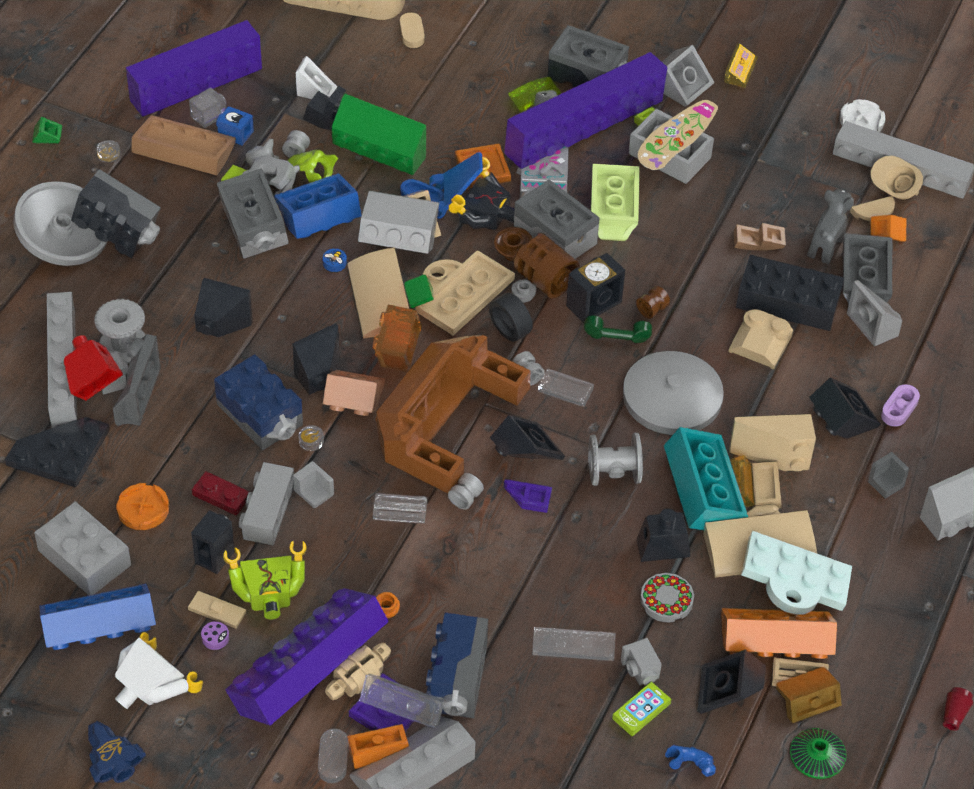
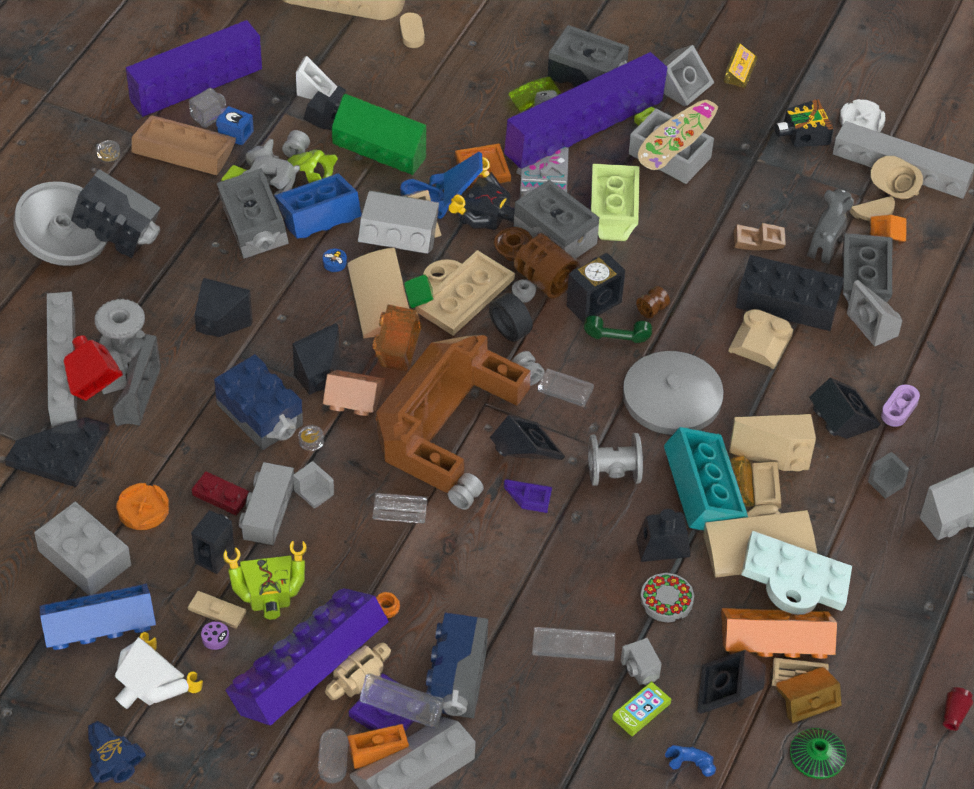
green slope [32,117,62,143] -> none
none -> black torso [775,99,833,147]

